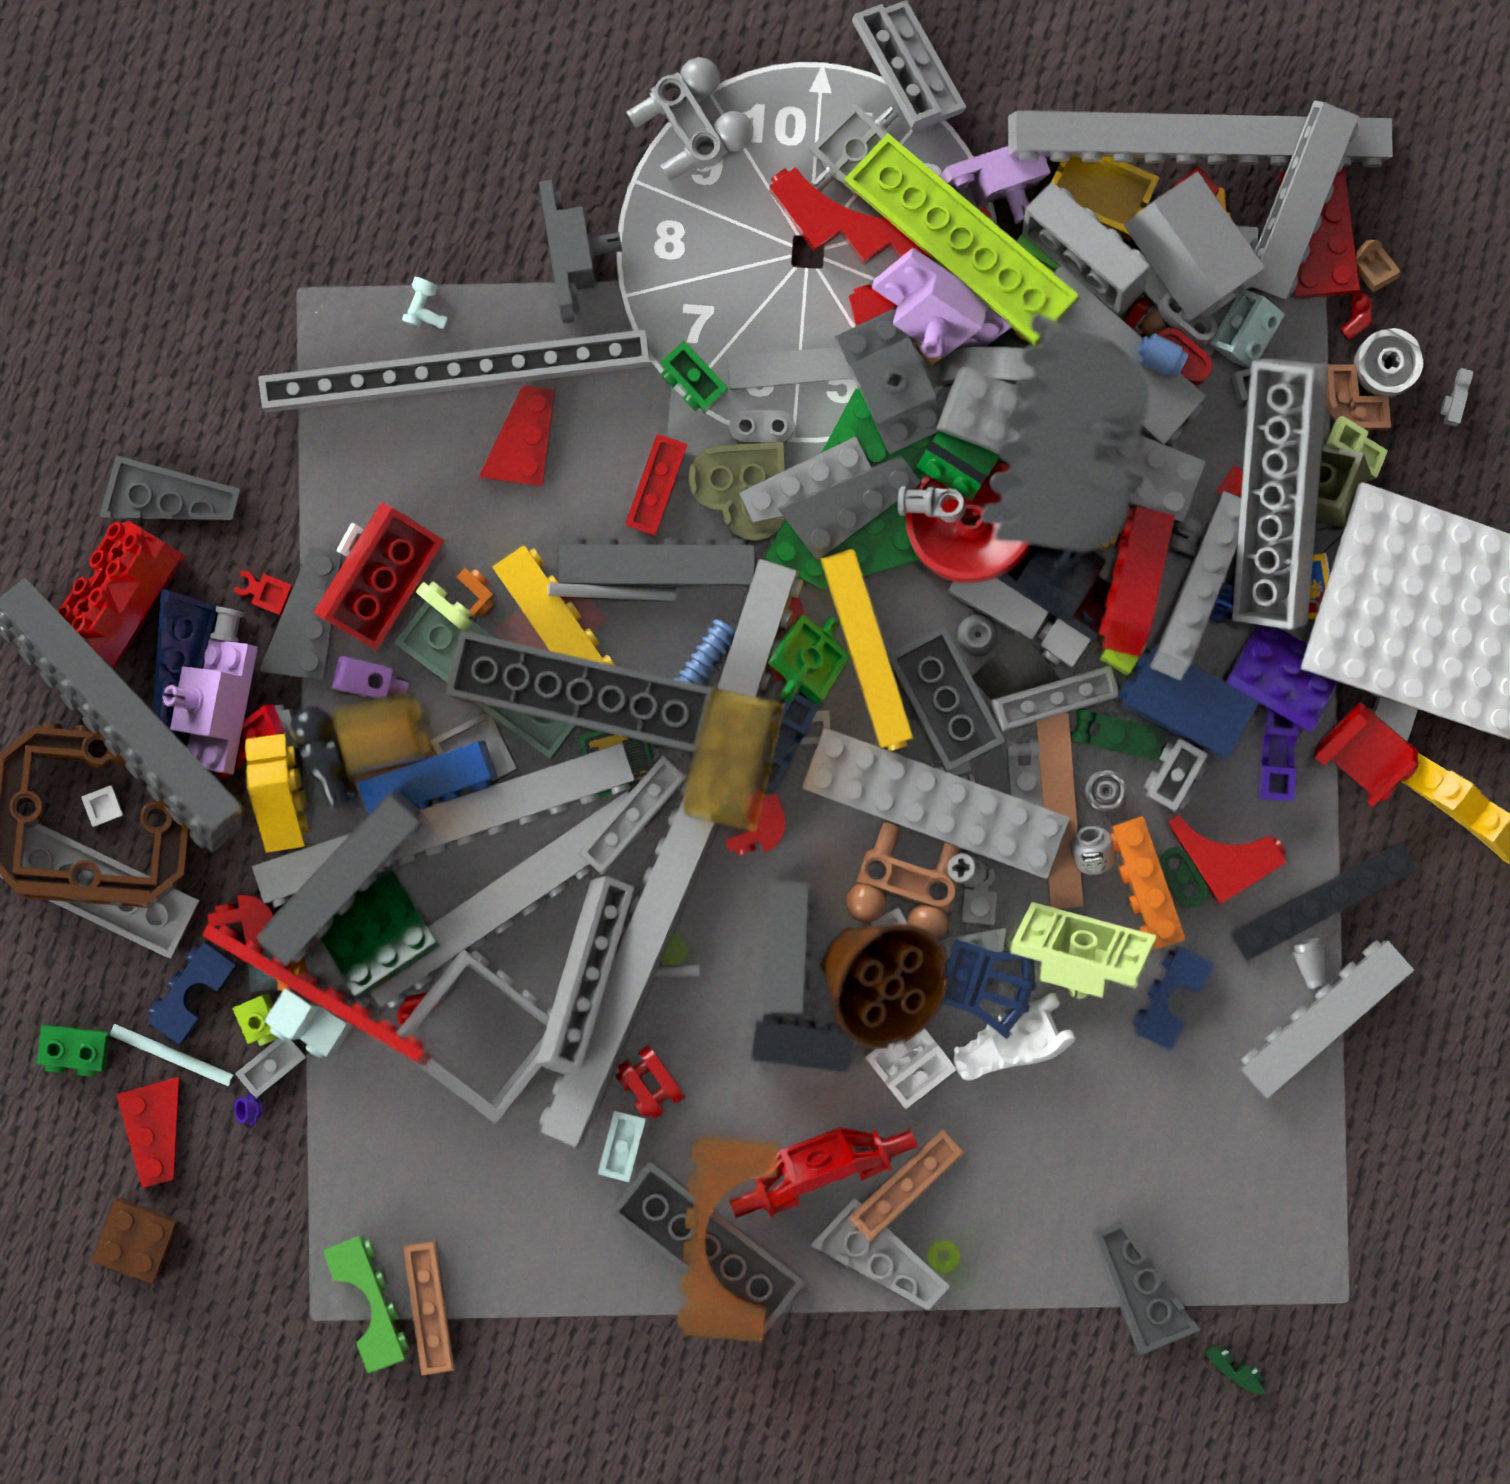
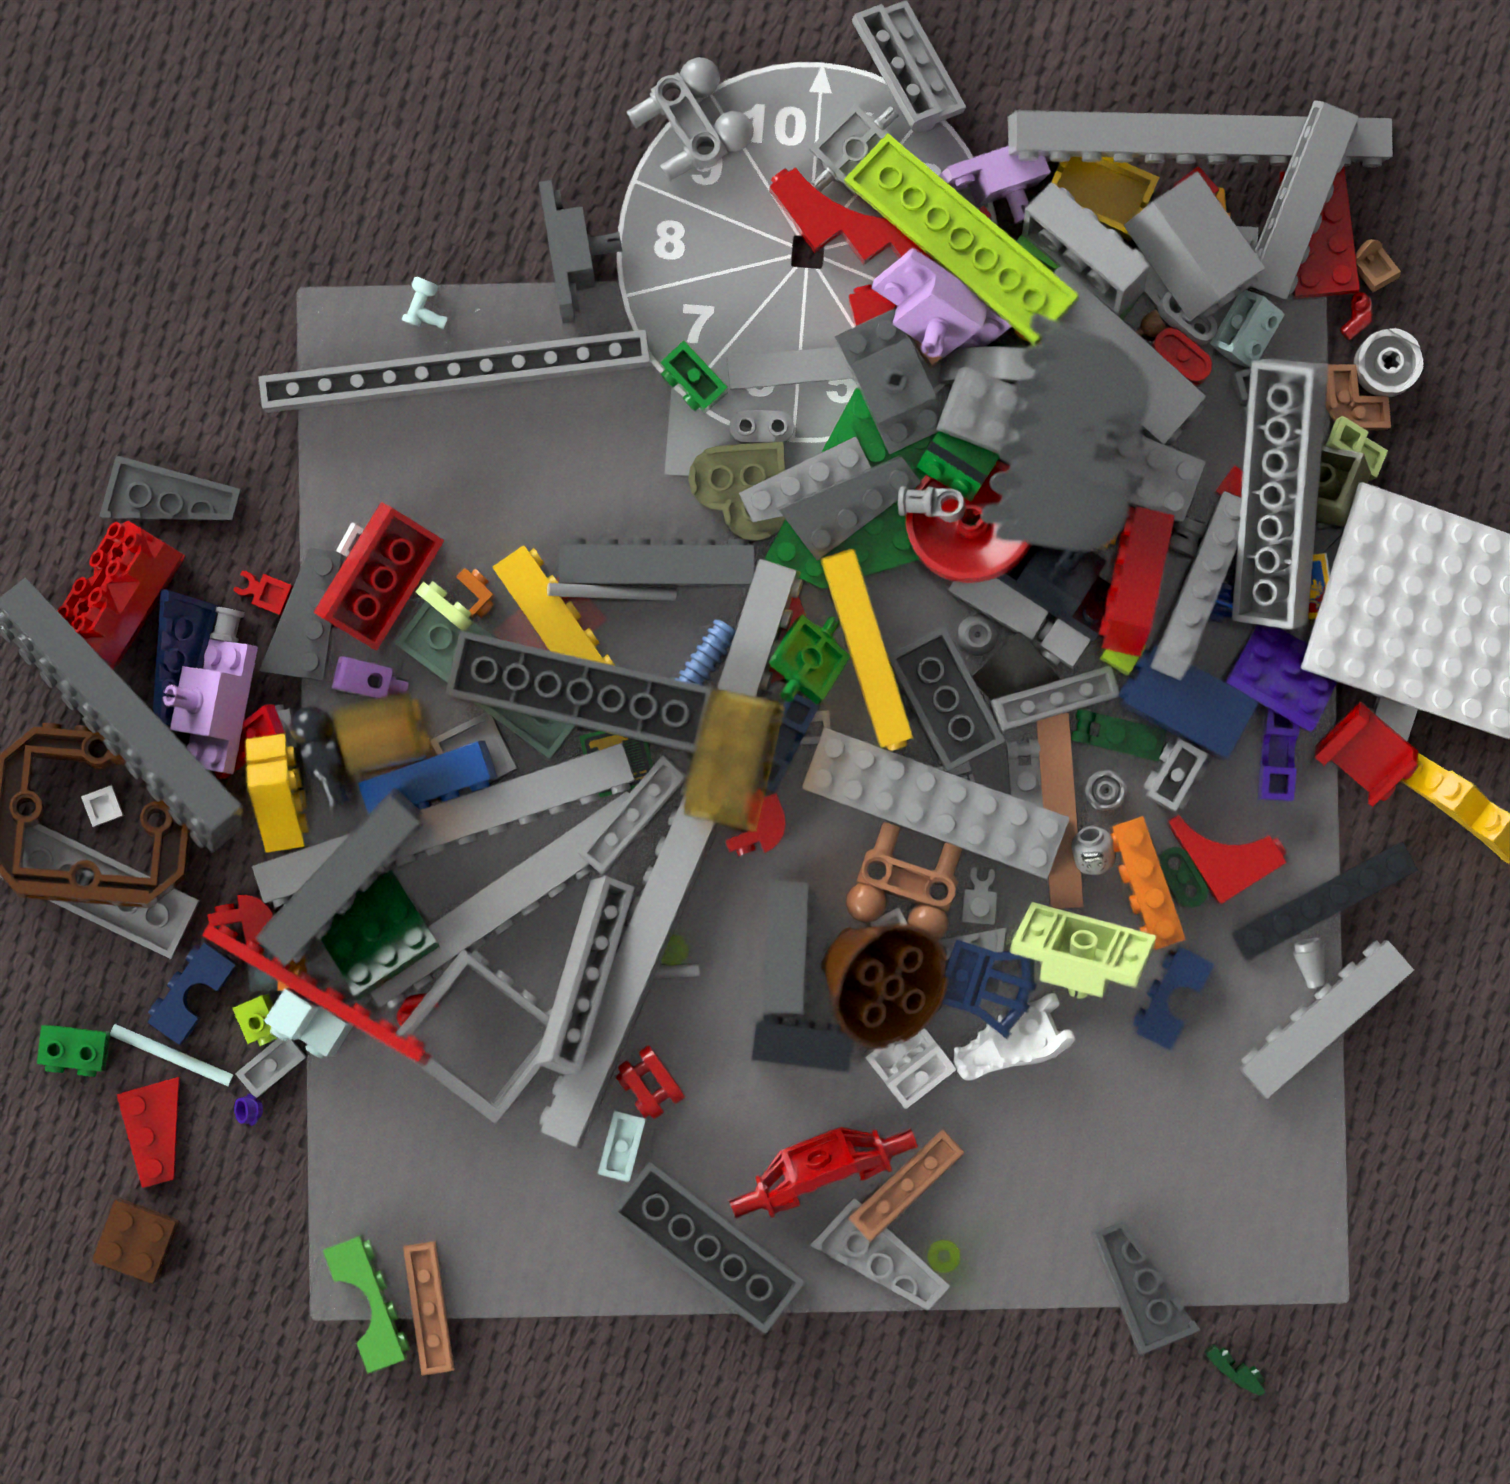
red wing [478,386,555,486] -> none
red plate [625,433,688,536] -> none
clear orange arch [678,1136,778,1342] -> none
light grey bush [948,853,987,887] -> none
red tile [1124,297,1152,330] -> none
medium blue brick [1136,334,1188,377] -> none
light grey plate [1440,368,1473,427] -> none

